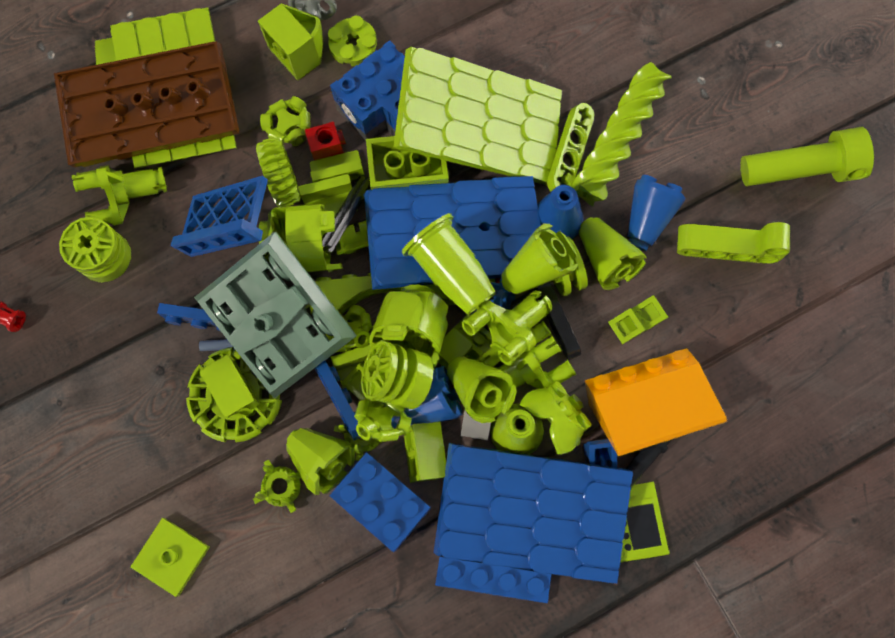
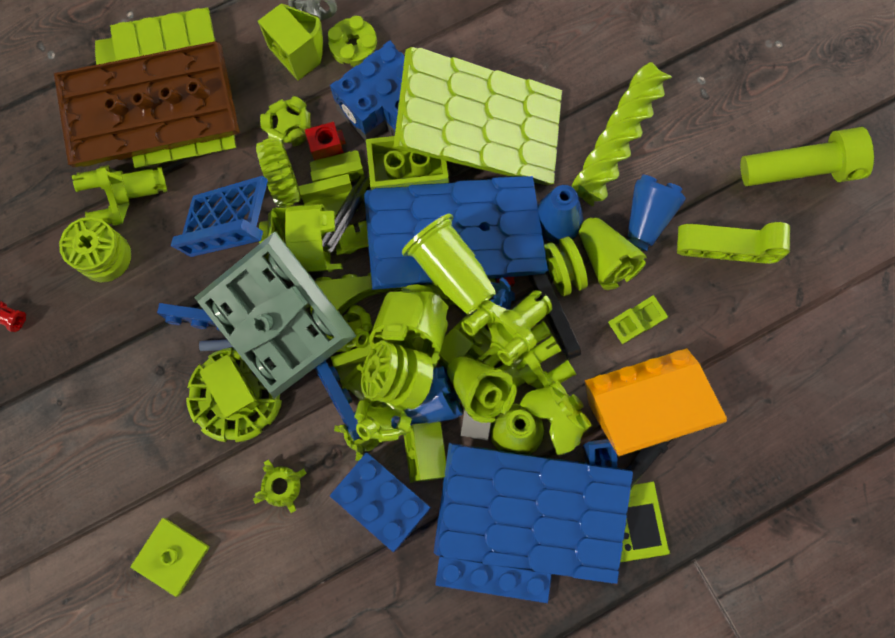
lime cone [286,428,355,495] -> none
lime cone [501,224,578,294] -> none
lime beam [547,103,594,192] -> none

